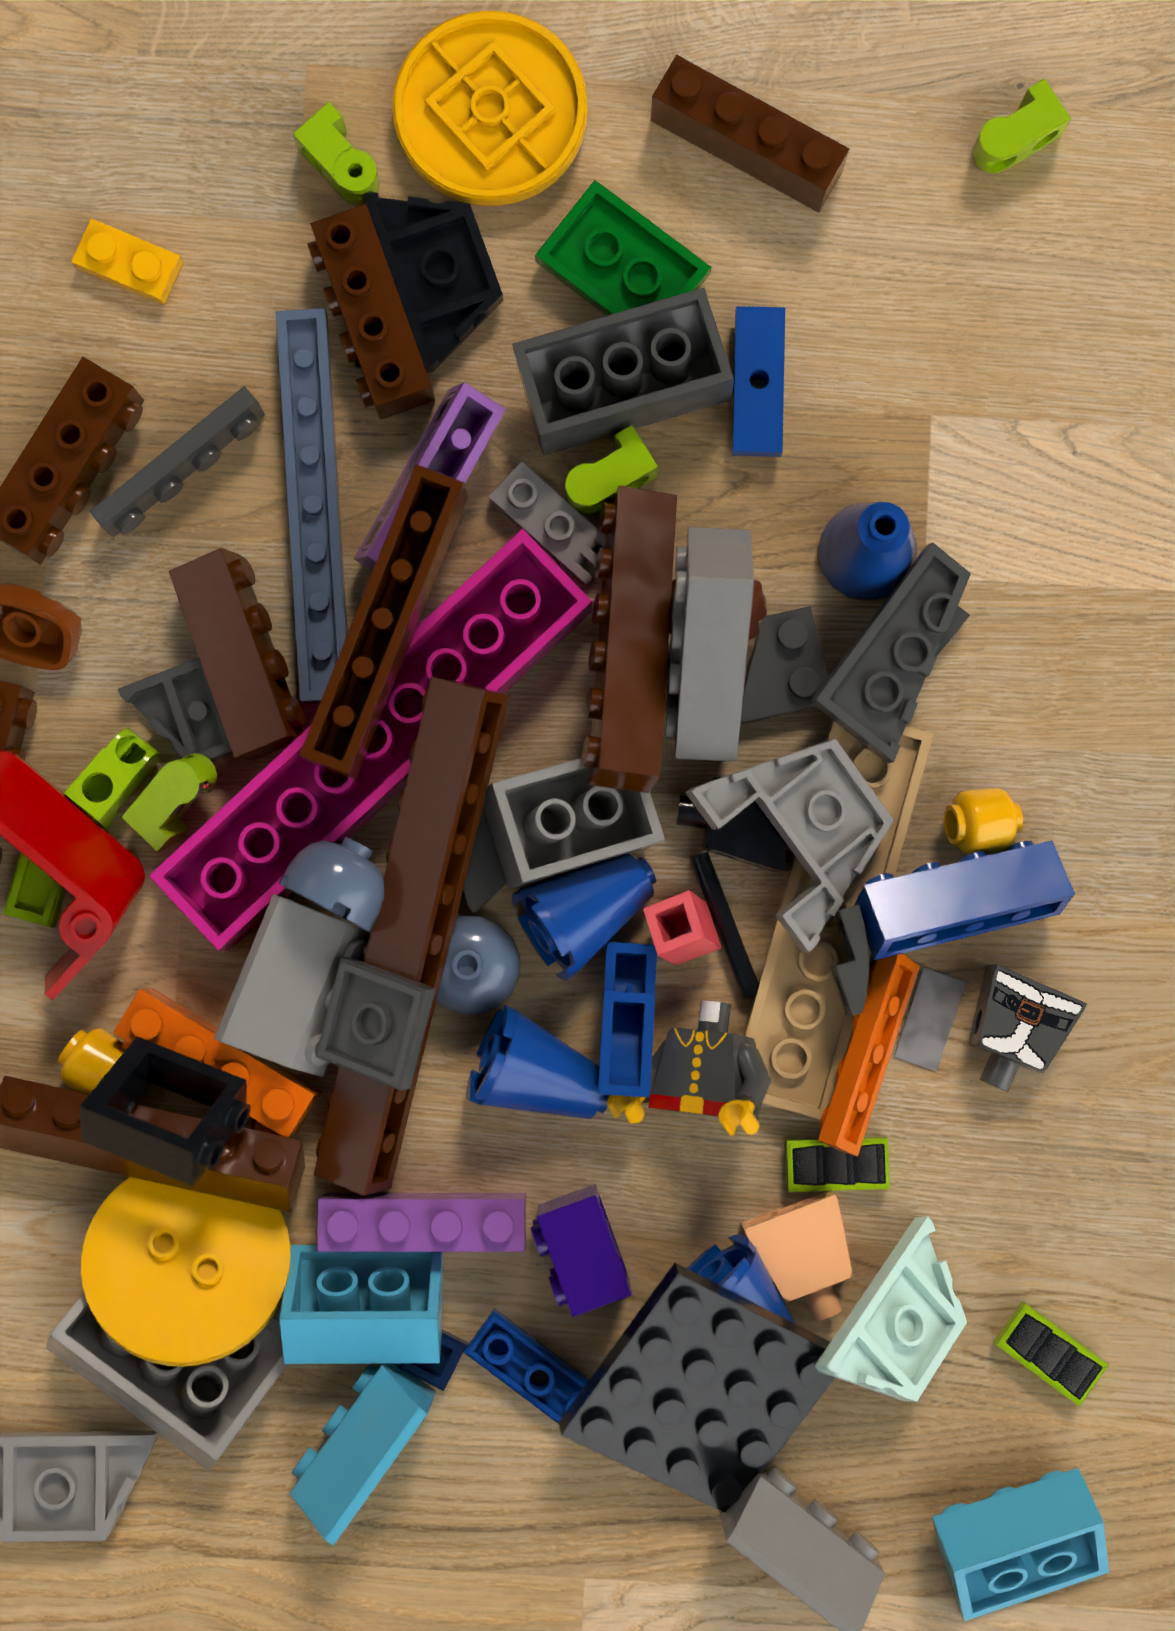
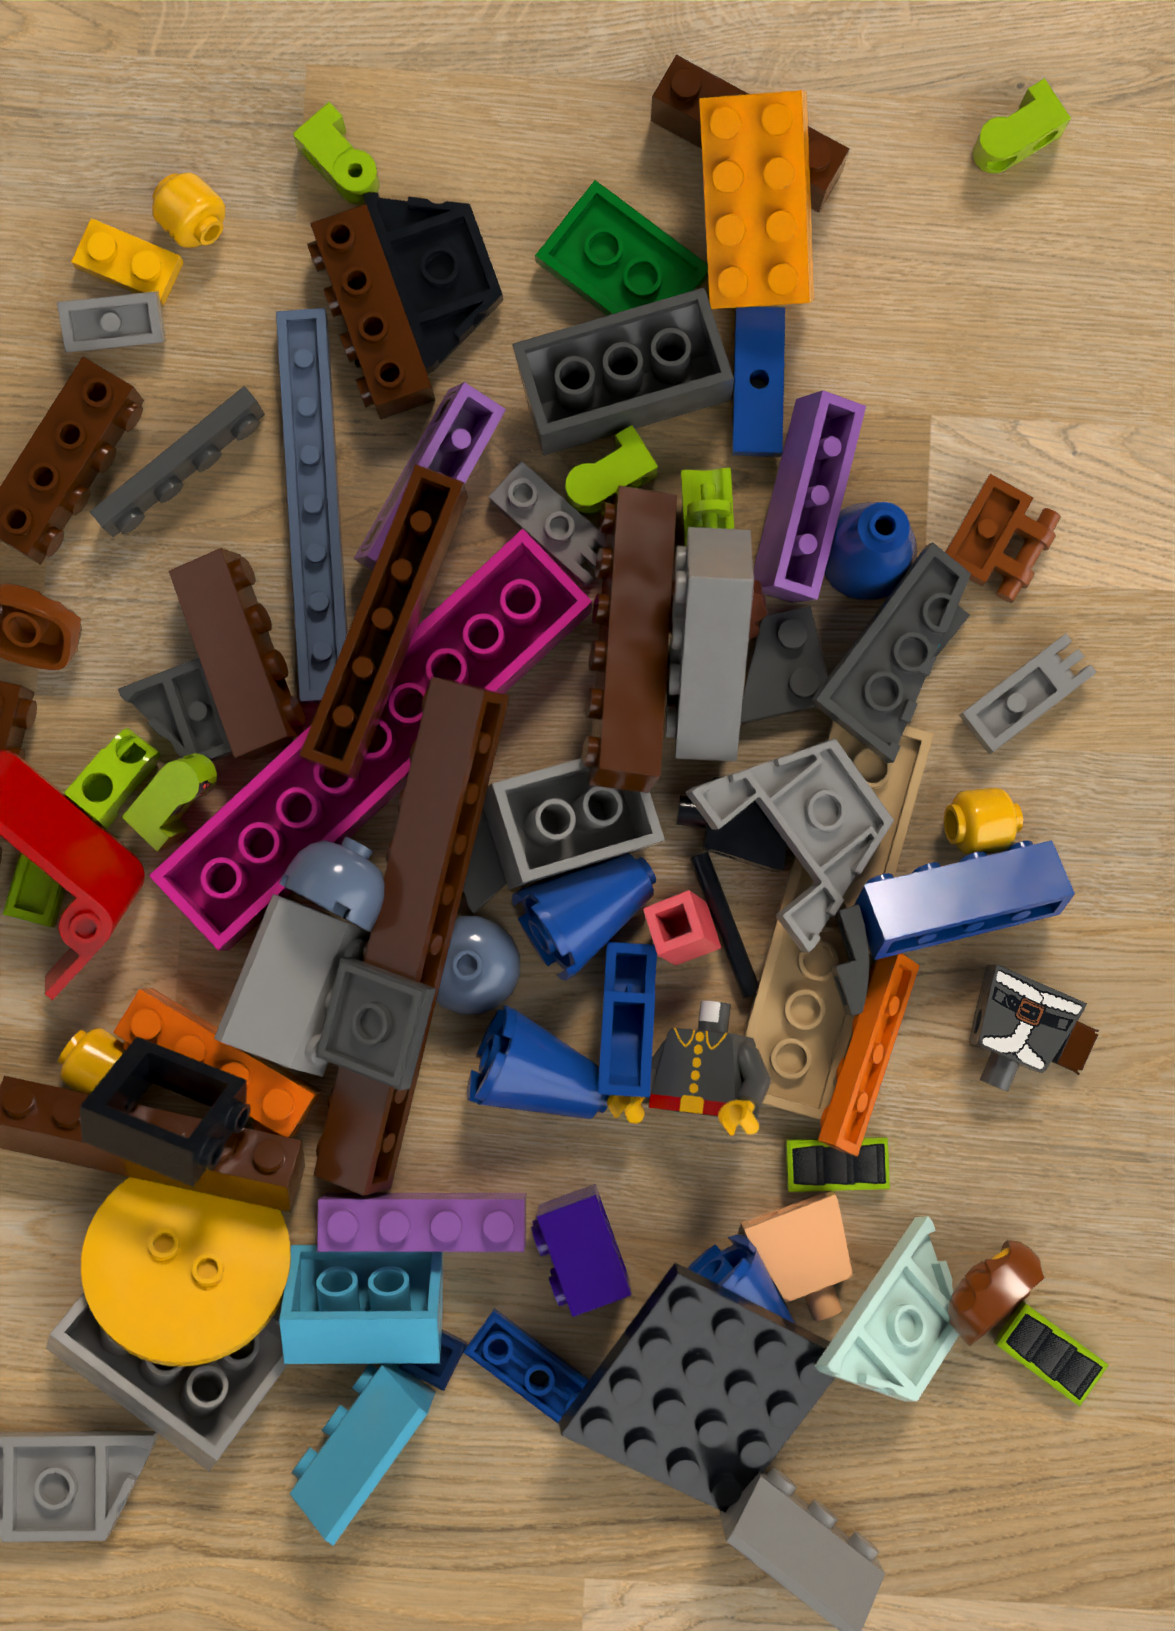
yellow plate [393,11,587,206] -> none
flat silver sticker [894,967,966,1072] -> none
medium azure slope [932,1468,1109,1621] -> none
none -> light grey plate [57,291,166,353]
none -> yellow head [152,172,226,248]
none -> lime hips [680,468,734,547]
none -> light orange brick [699,90,814,309]
none -> medium lavender brick [753,390,866,603]
none -> dark orange plate [945,473,1061,603]
none -> dark orange piece [948,1240,1045,1347]
none -> light grey hinge [959,633,1097,754]
none -> reddish brown piece [1052,1021,1099,1075]

